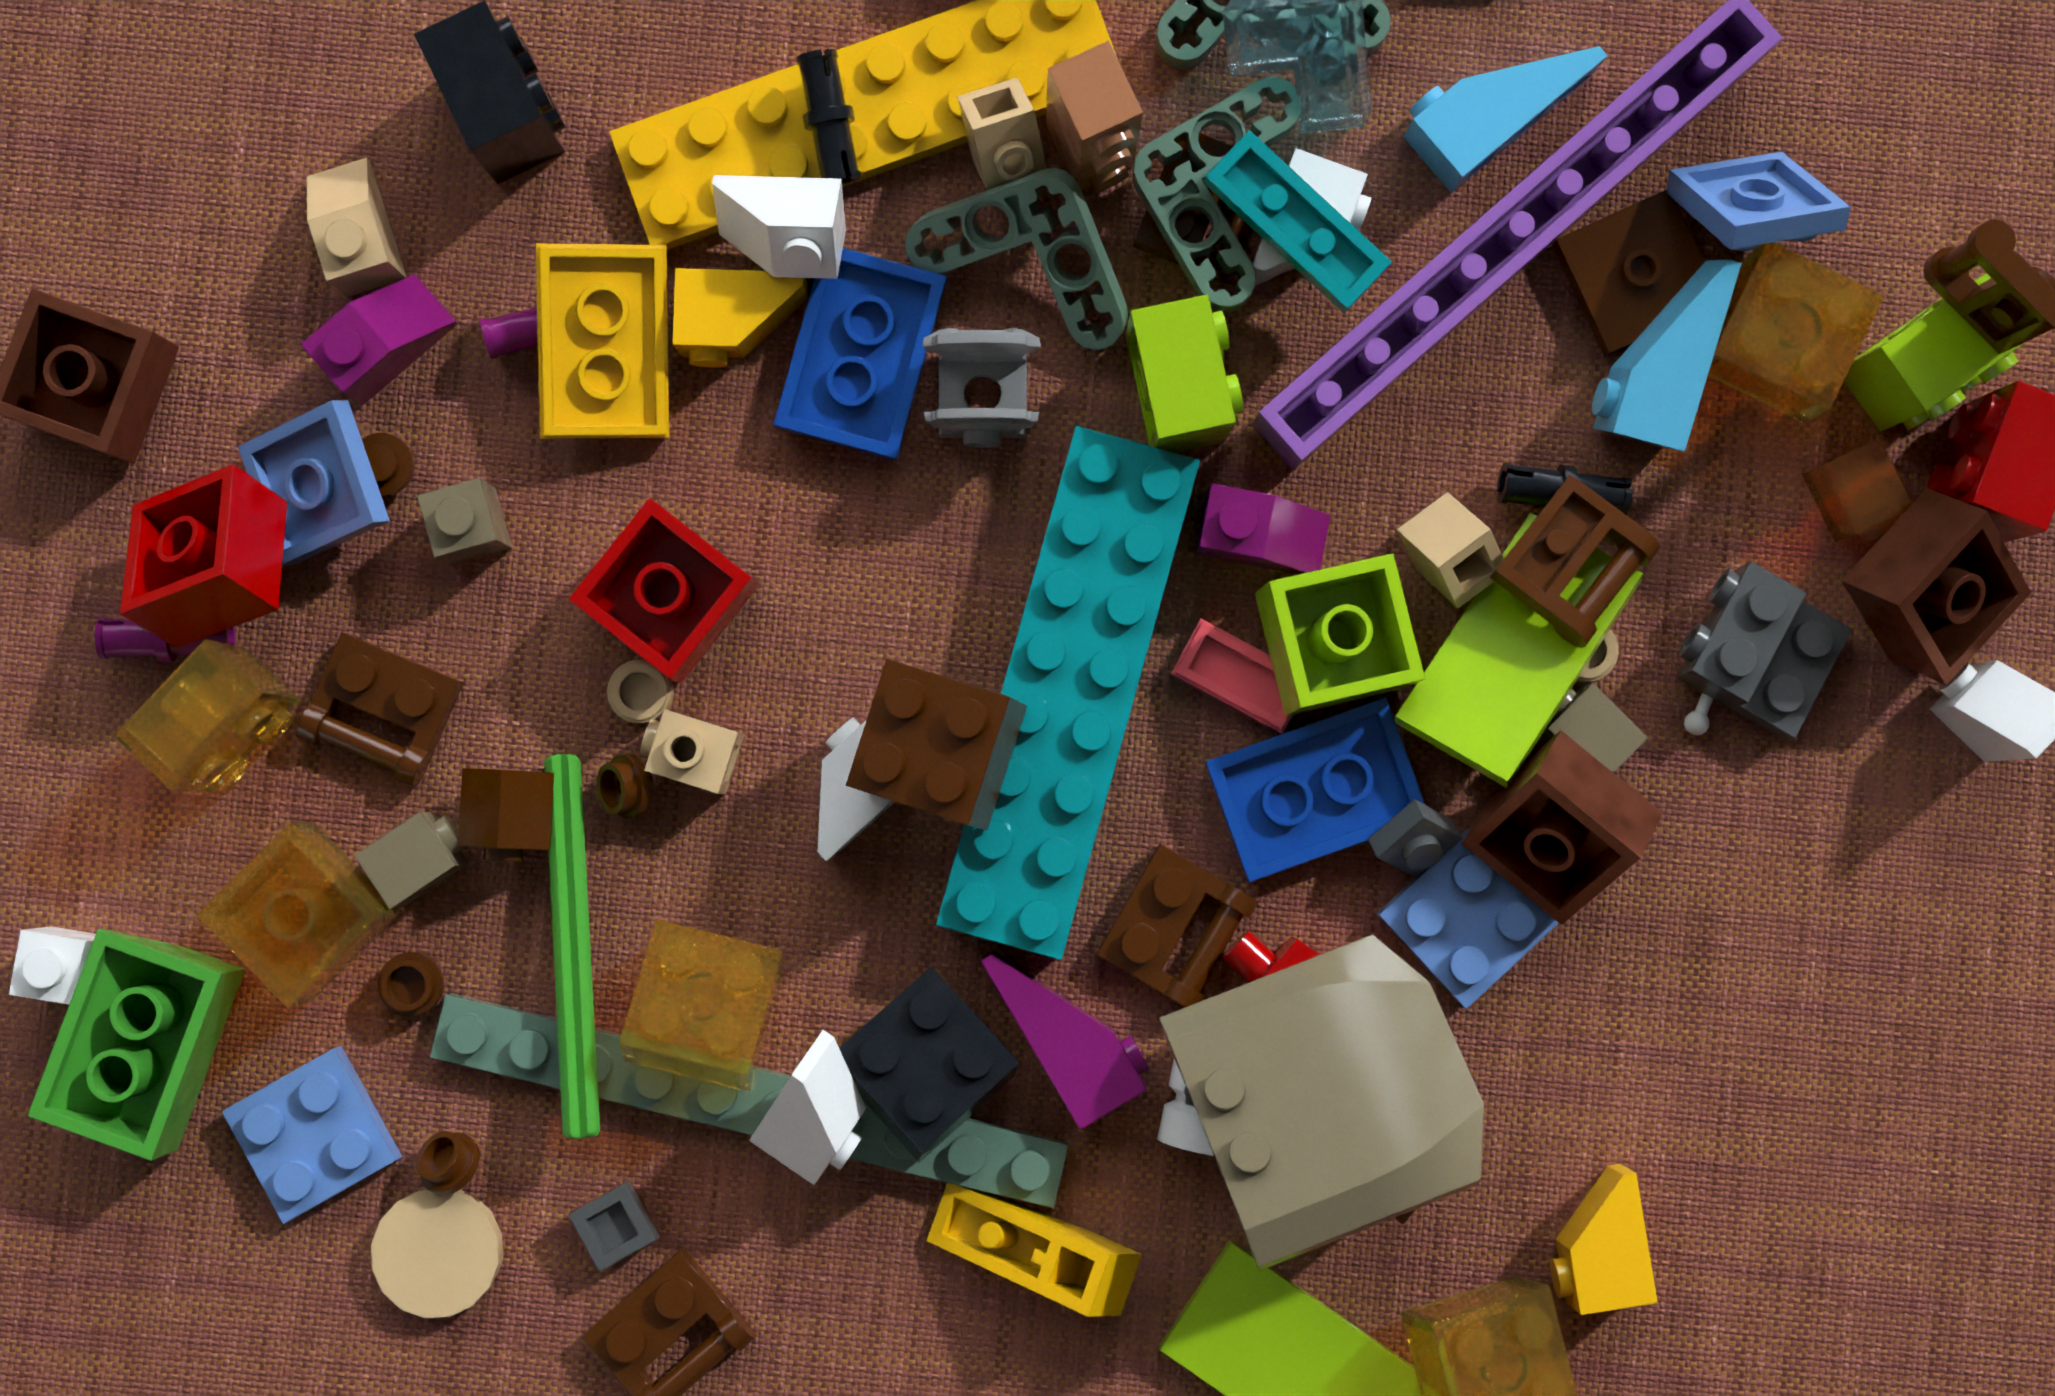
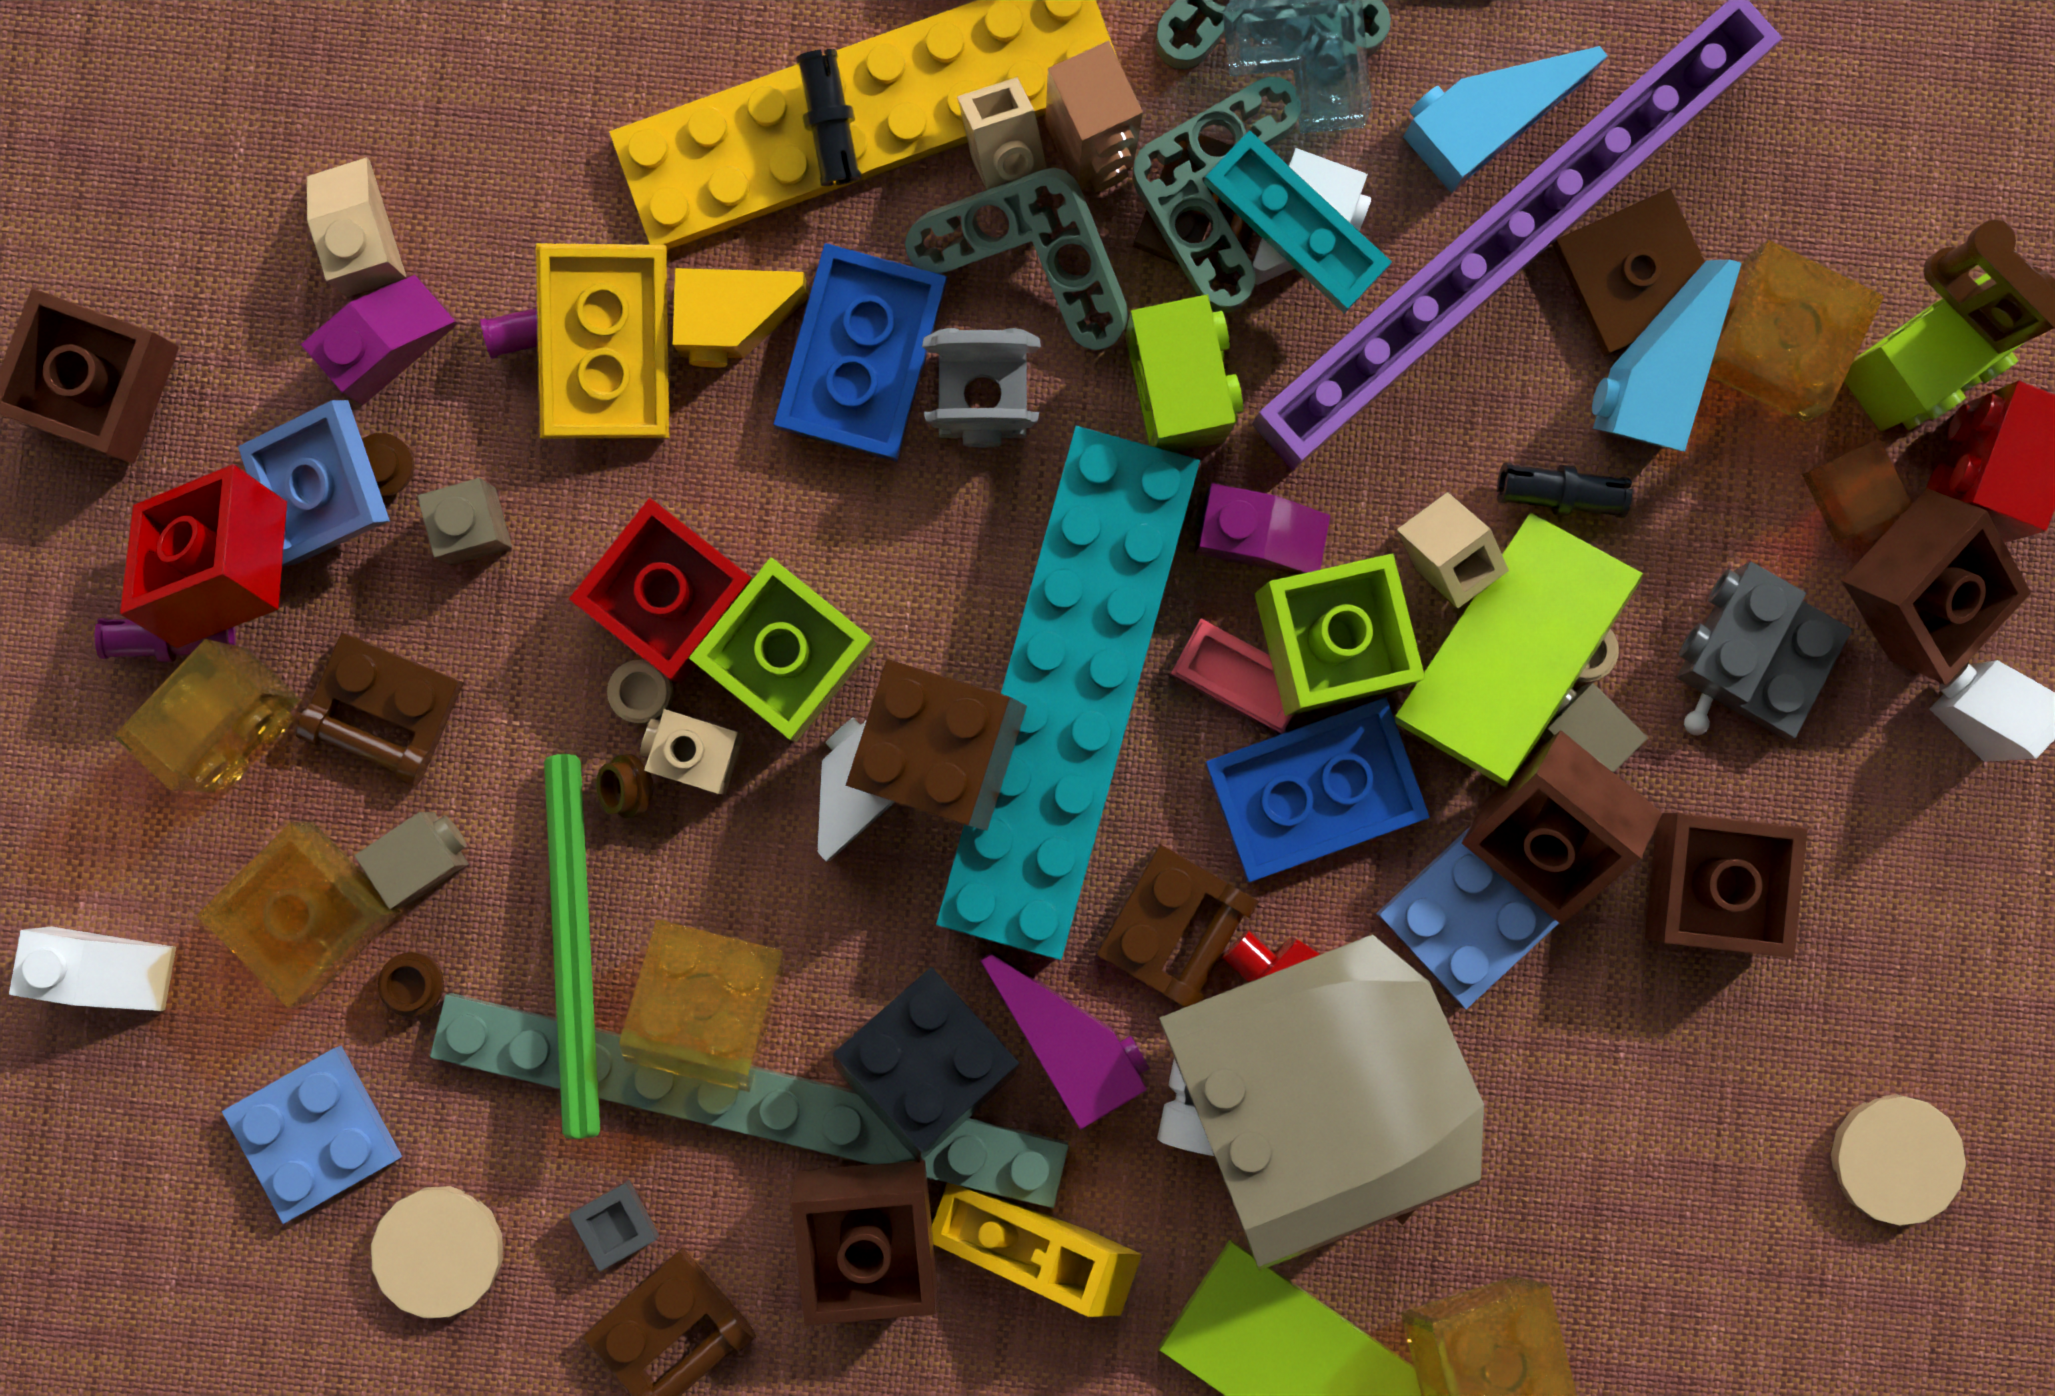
bright green slope [28,929,245,1161] -> none
black brick [414,0,566,184] -> none
reddish brown plate [416,1131,480,1196] -> none
reddish brown brick [458,768,554,862] -> none
white slope [712,175,846,279] -> none
white slope [749,1030,866,1185] -> none
dark grey plate [1368,799,1463,878] -> none
reddish brown plate [1490,474,1660,648] -> none
yellow slope [1550,1164,1658,1315] -> none
medium blue plate [1666,152,1851,251] -> none
none -> lime brick [689,557,876,742]
none -> copper brick [791,1160,937,1326]
none -> copper brick [1644,813,1808,958]
none -> tan tile [1831,1094,1966,1226]

